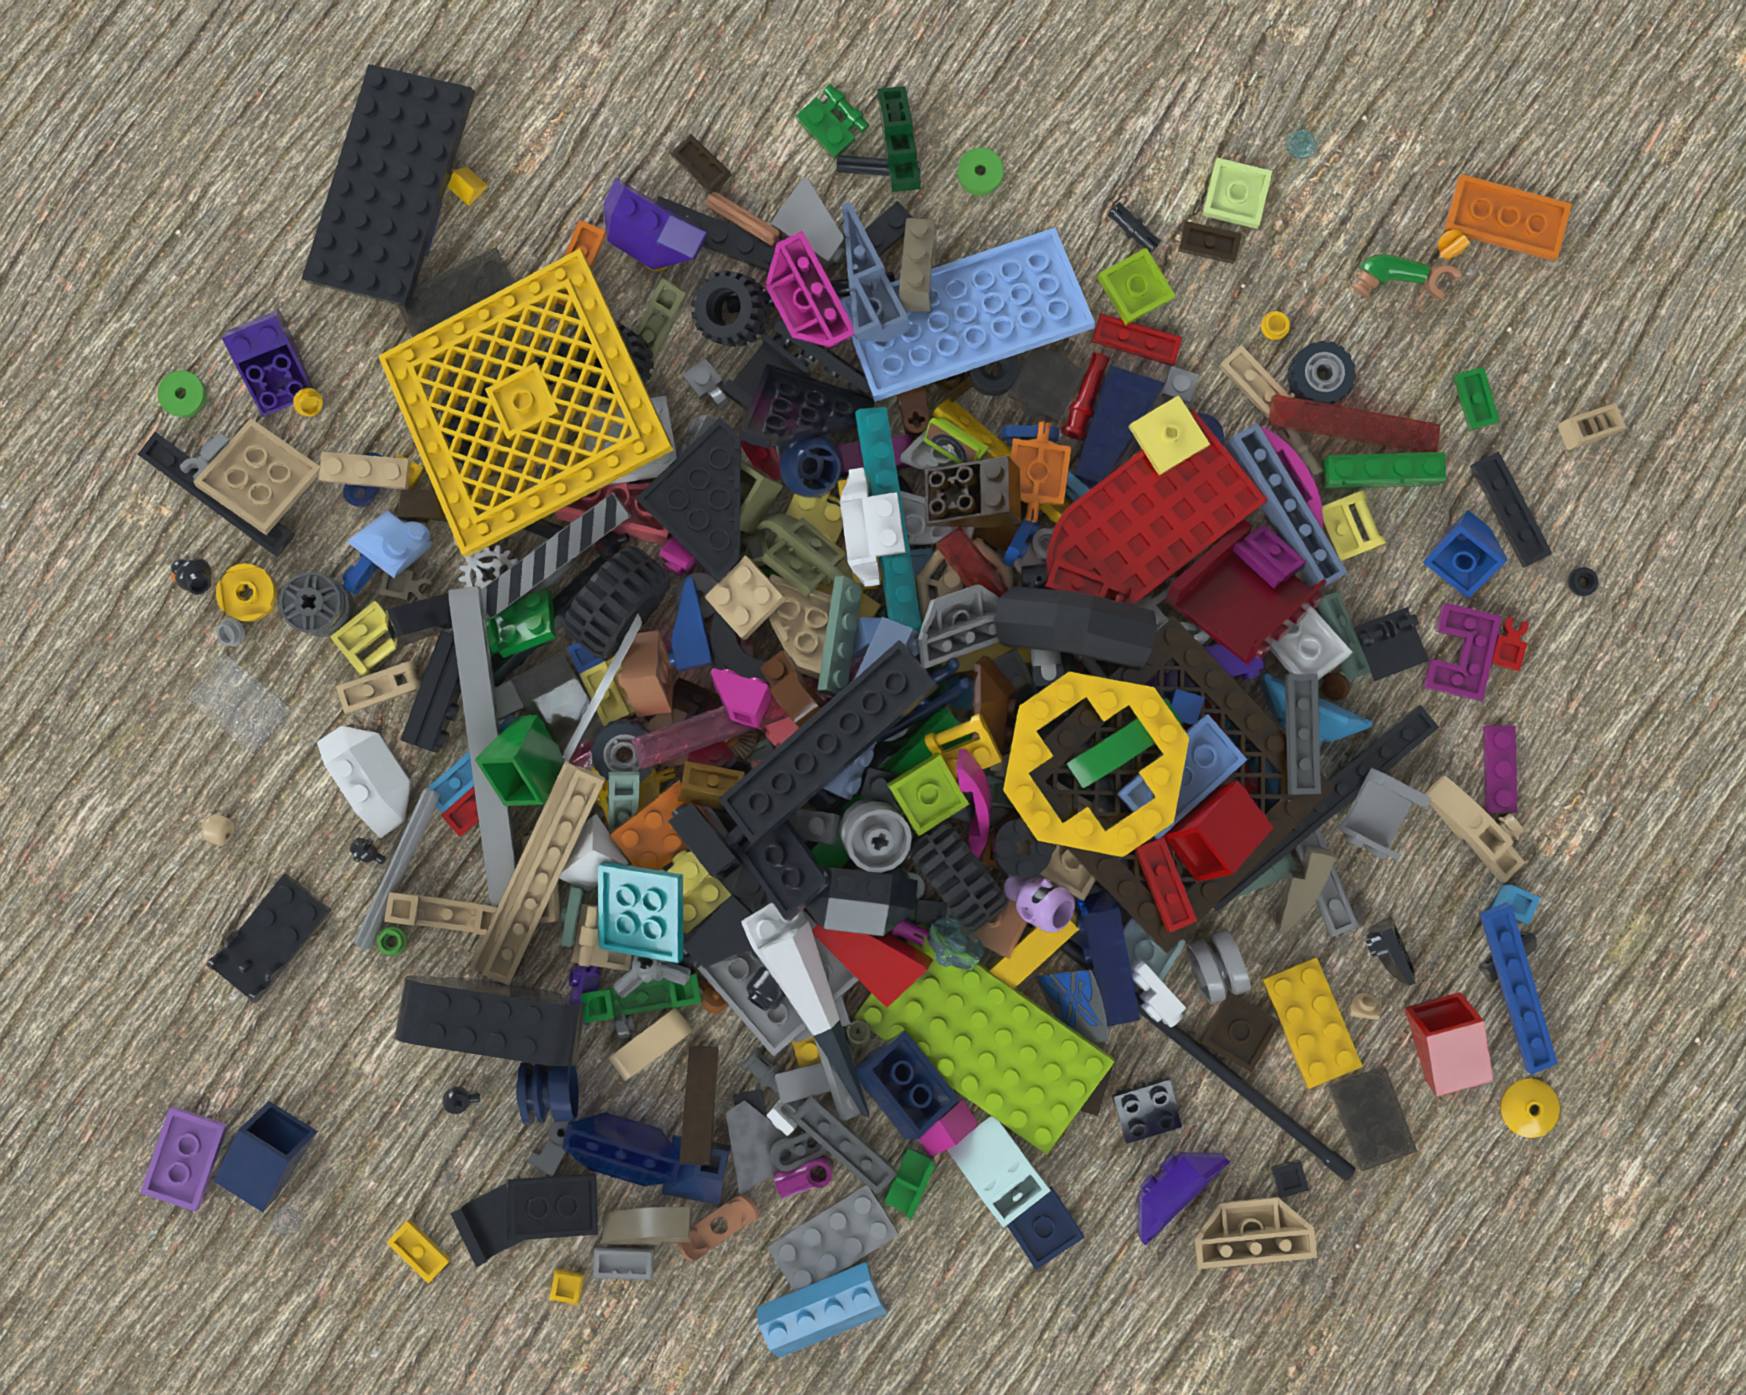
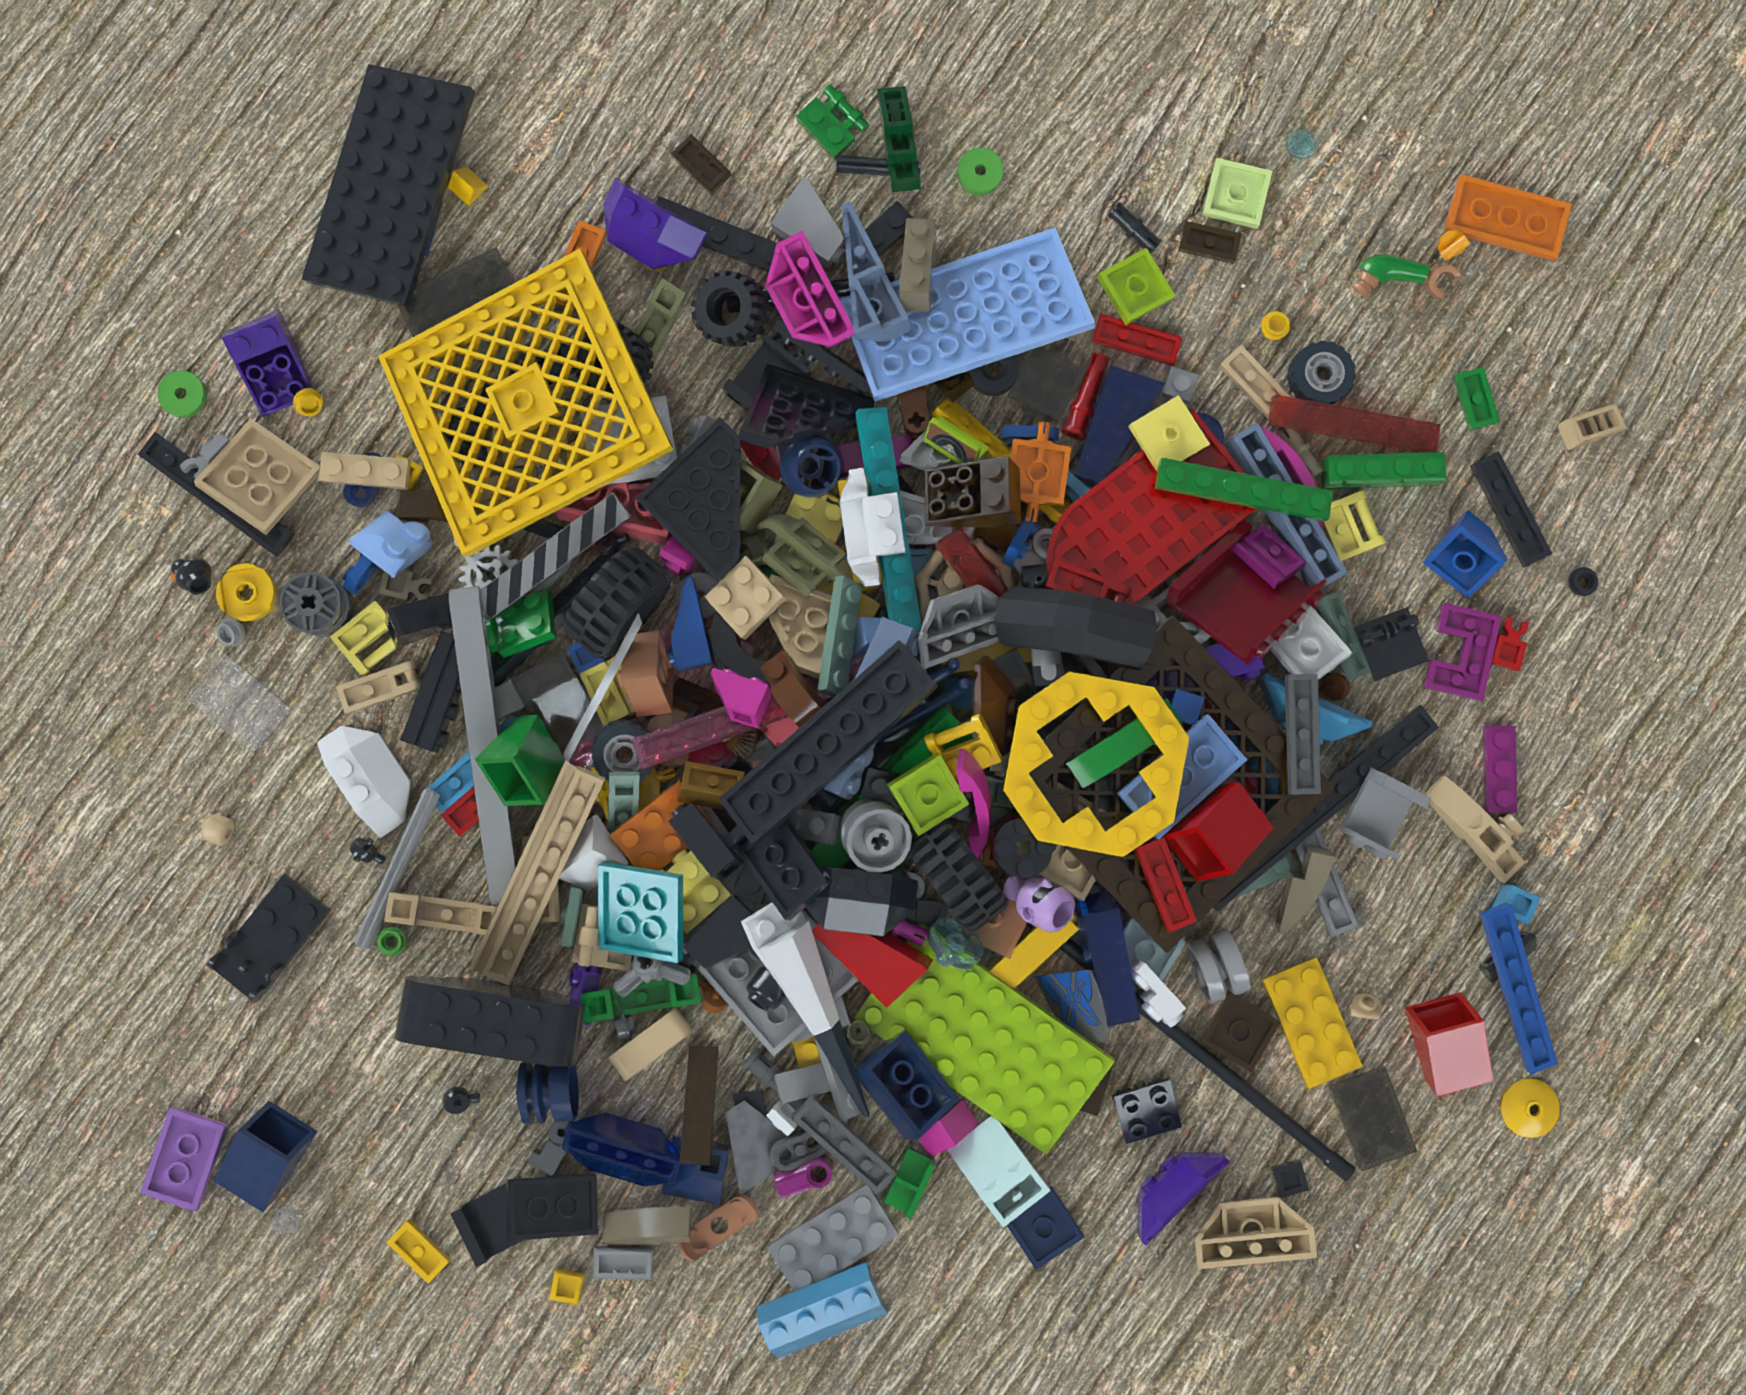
light grey plate [683,358,729,411] -> none
nougat axle [706,192,781,246] -> none
black slope [1366,917,1416,985] -> none
none -> green plate [1155,458,1333,522]

